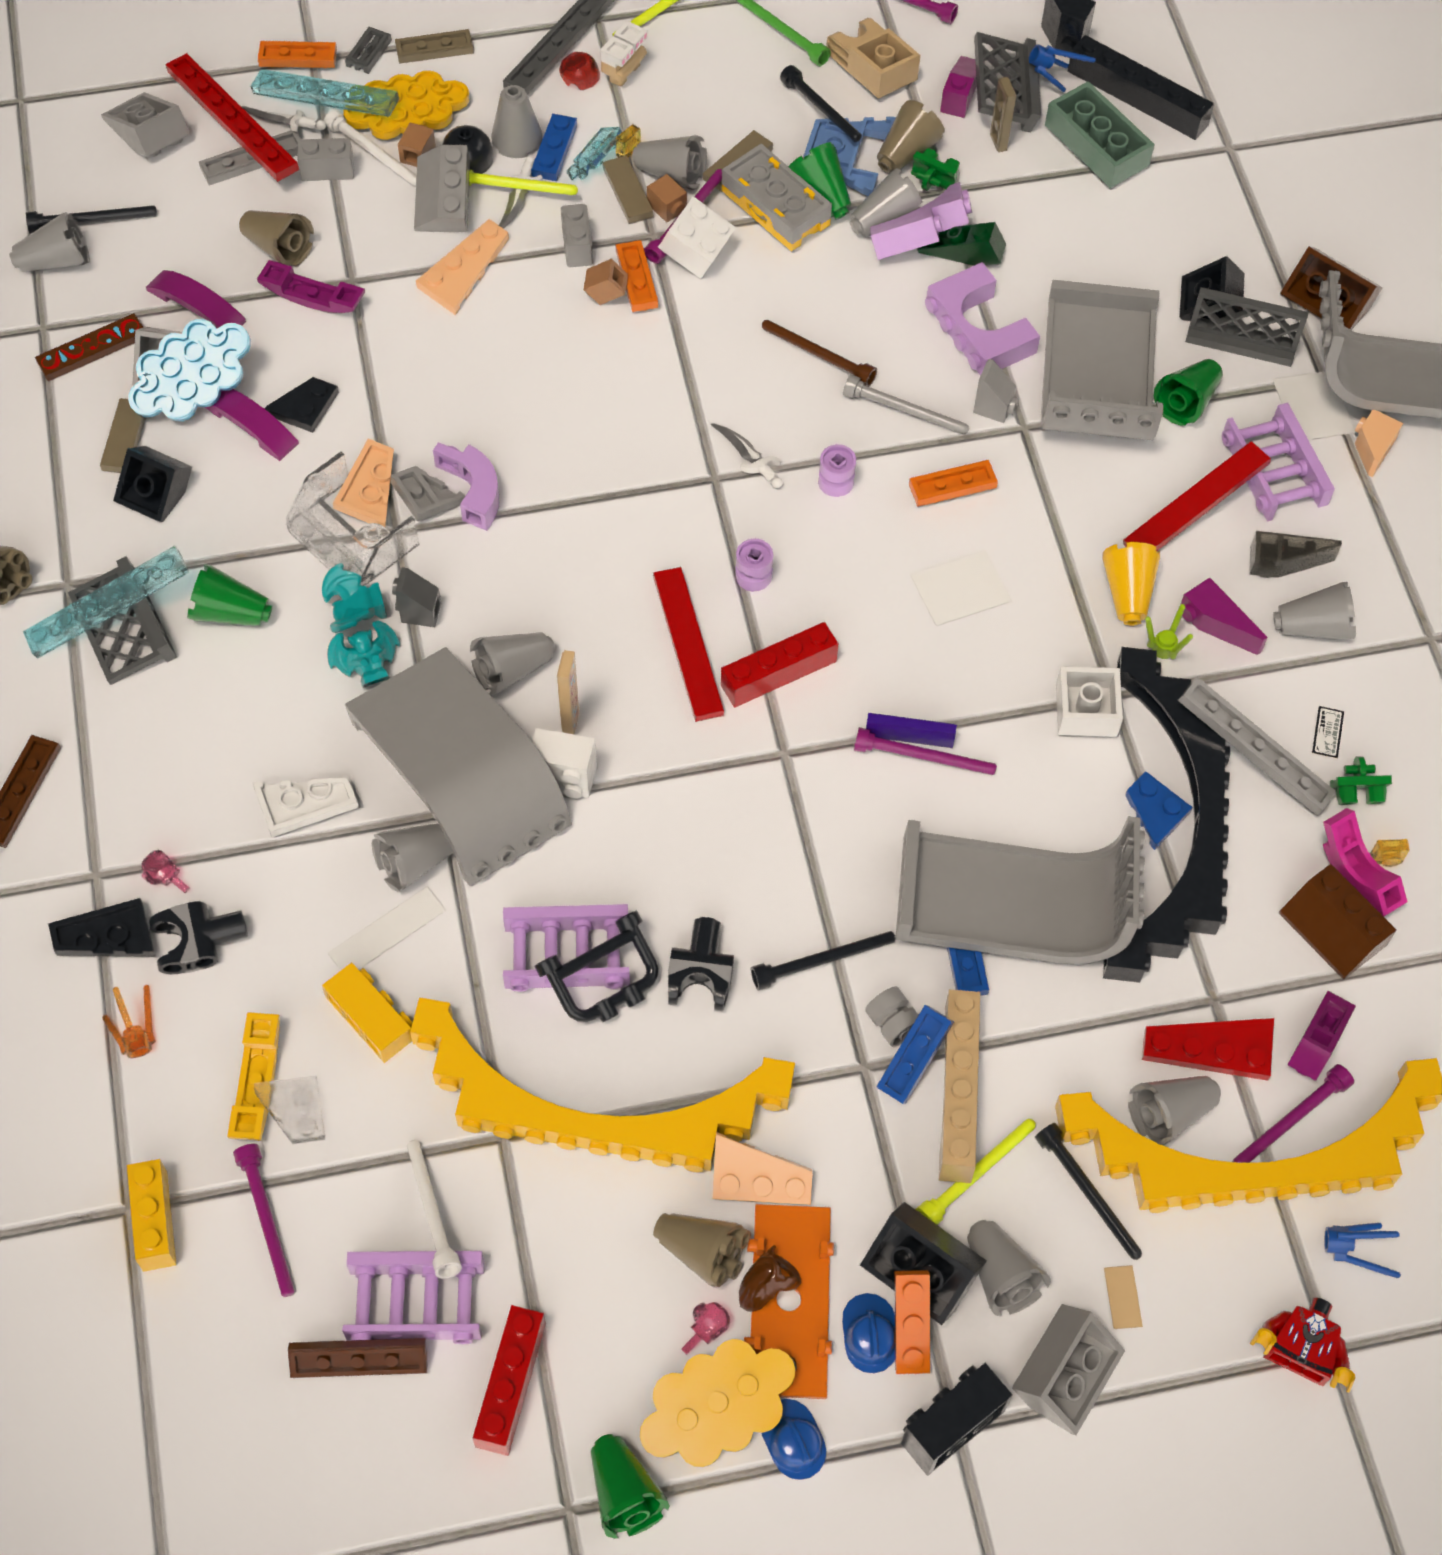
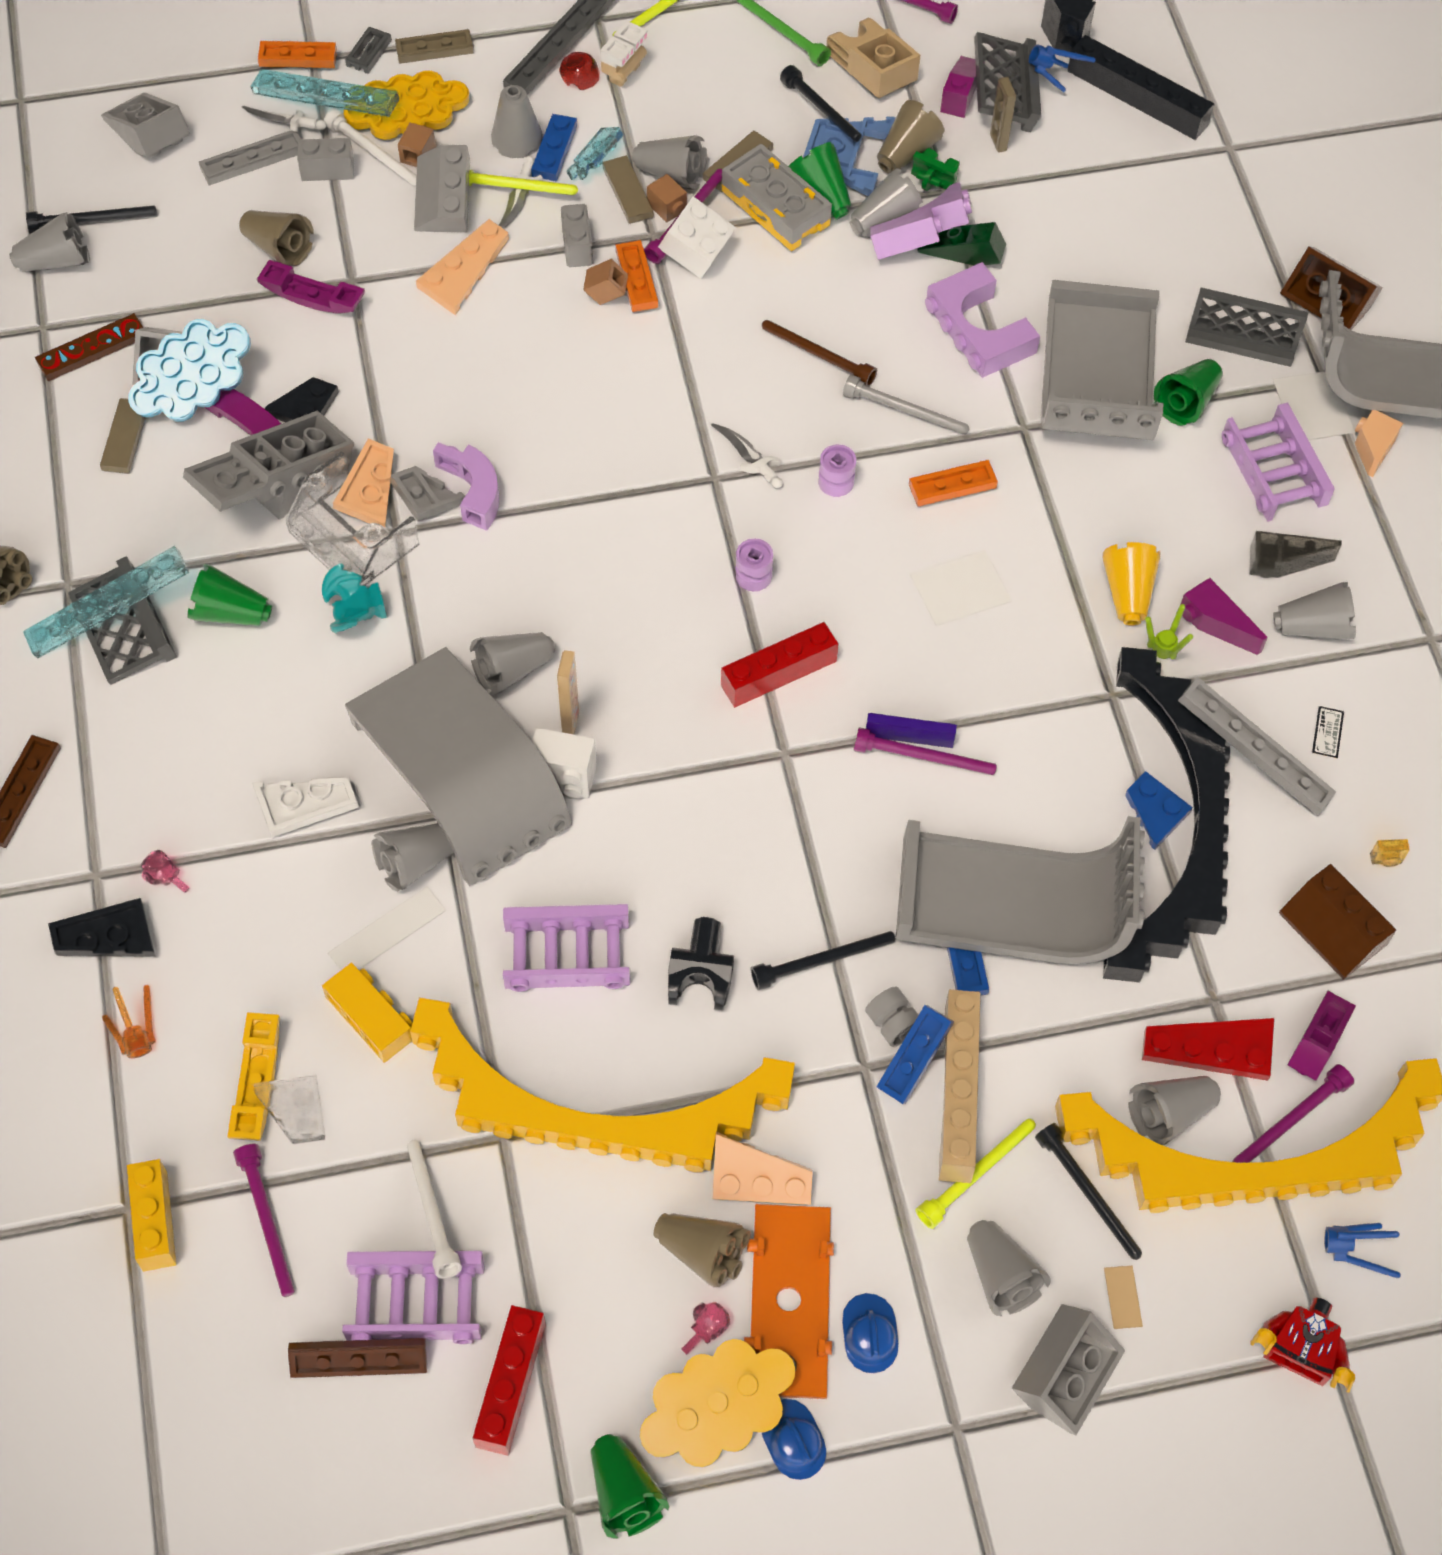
black slope [113,446,192,522] -> none
magenta slope [146,270,246,328] -> none
black connector [149,901,248,975] -> none
red plate [165,53,299,182] -> none
teal animal [327,621,400,688] -> none
dark grey slope [392,567,441,628] -> none
black cylinder [442,125,493,174] -> none
black bar [534,910,658,1022] -> none
clear yellow plate [615,124,641,158] -> none
red tile [653,567,724,722] -> none
reddish brown piece [739,1245,801,1312] -> none
black brick [860,1202,987,1325] -> none
orange plate [895,1270,930,1374] -> none
black brick [901,1362,1013,1476] -> none
light grey slope [973,359,1018,423] -> none
sand green brick [1045,81,1155,188] -> none
white brick [1056,666,1123,737] -> none
red tile [1123,441,1271,551] -> none
black slope [1179,256,1245,321] -> none
dark pink arch [1322,808,1408,916] -> none
green hips [1330,756,1392,805] -> none
none -> light grey wedge [183,411,354,519]

